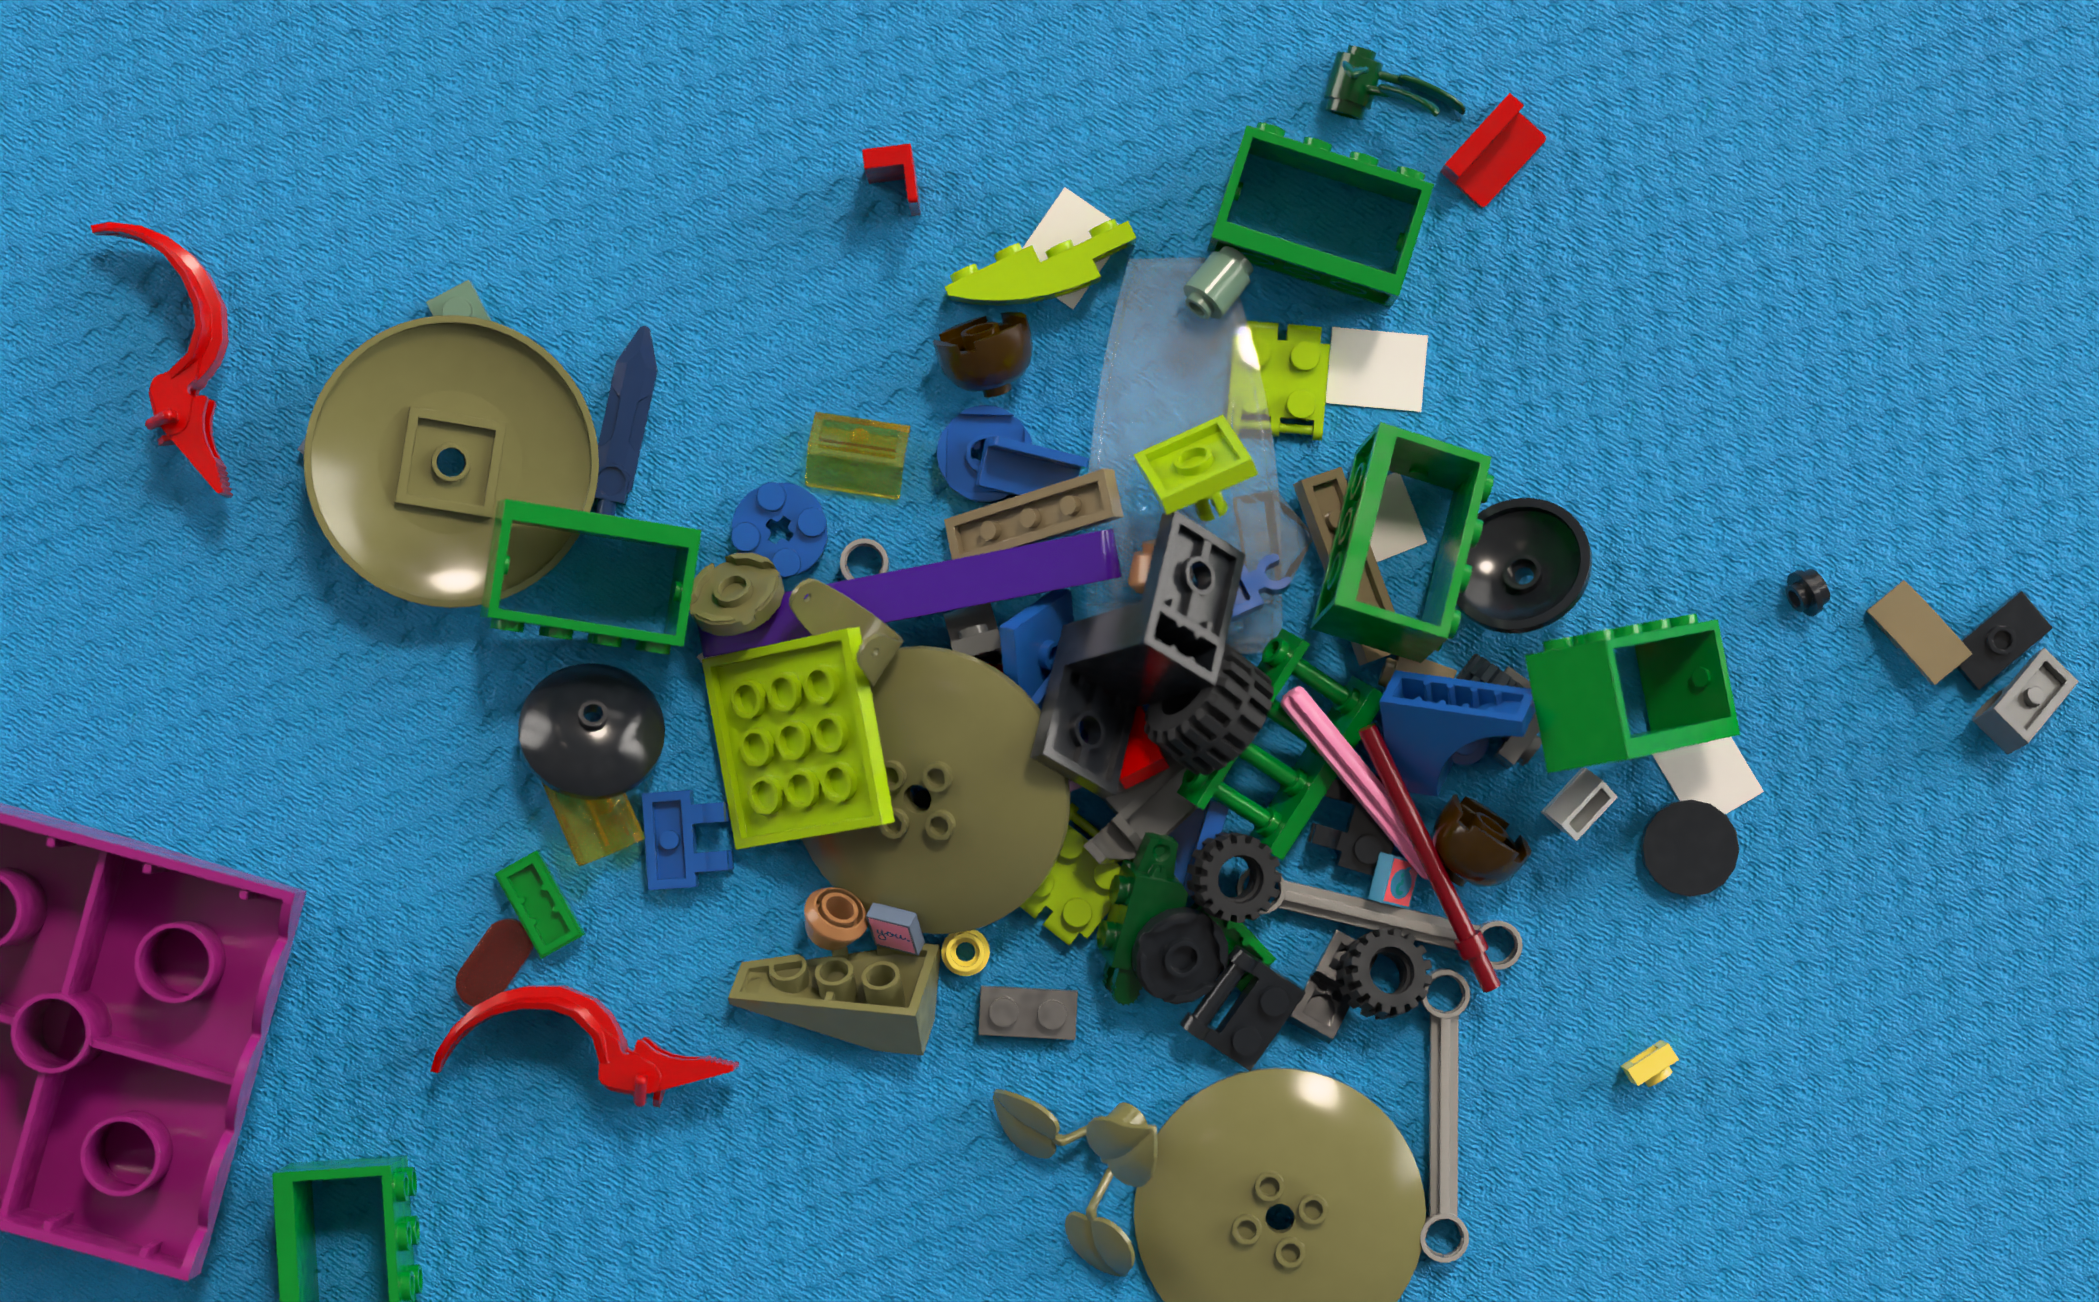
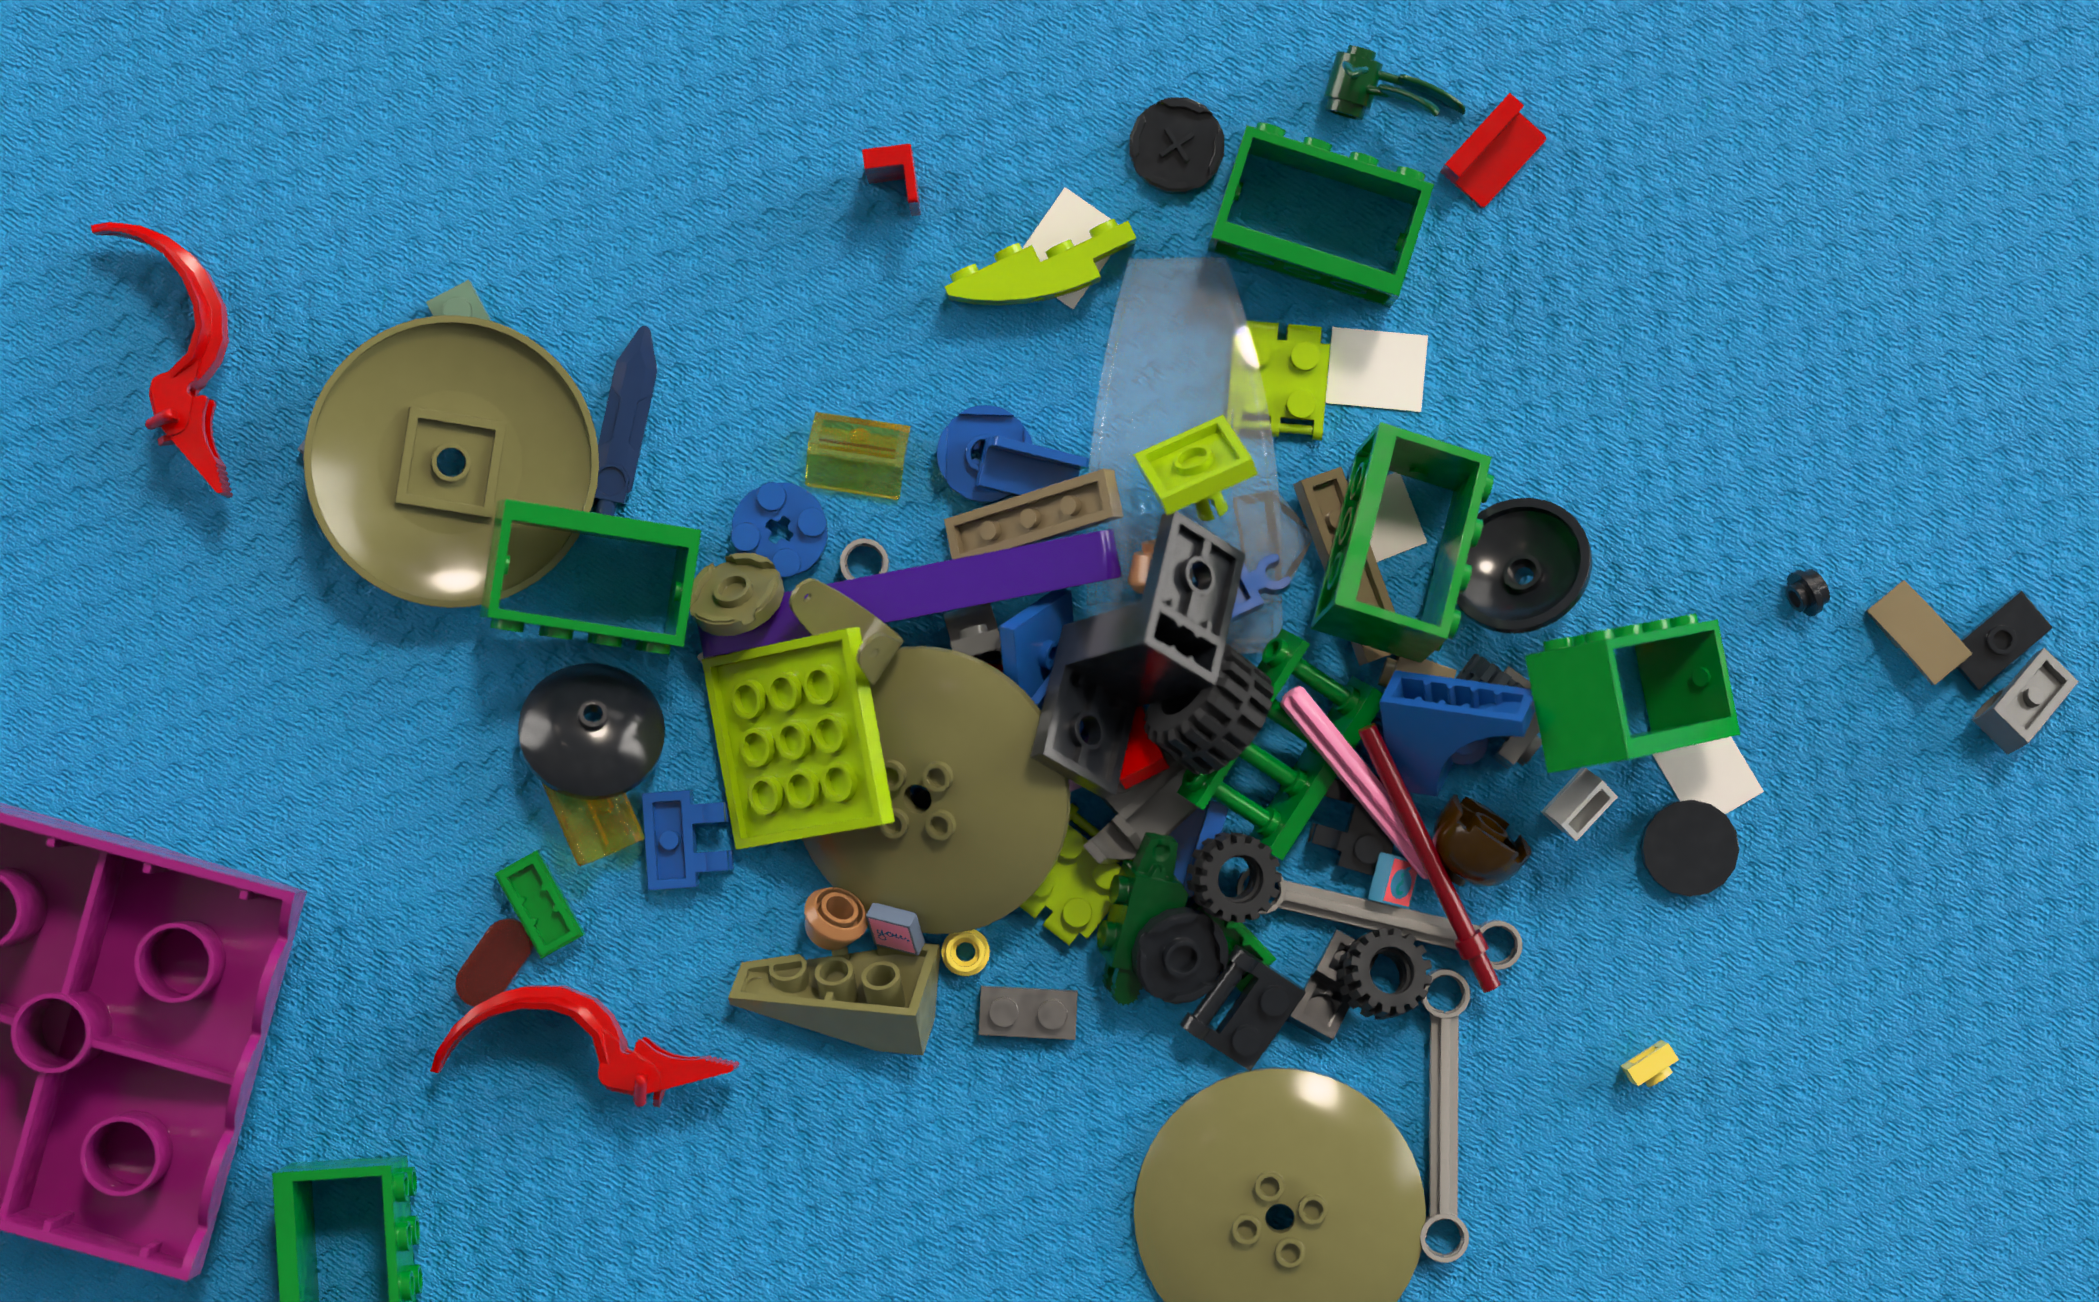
dark brown cylinder [933,312,1033,398] -> none
olive plant [993,1089,1158,1277] -> none
sand green brick [1183,246,1253,319] -> none
none -> black tile [1129,97,1224,194]

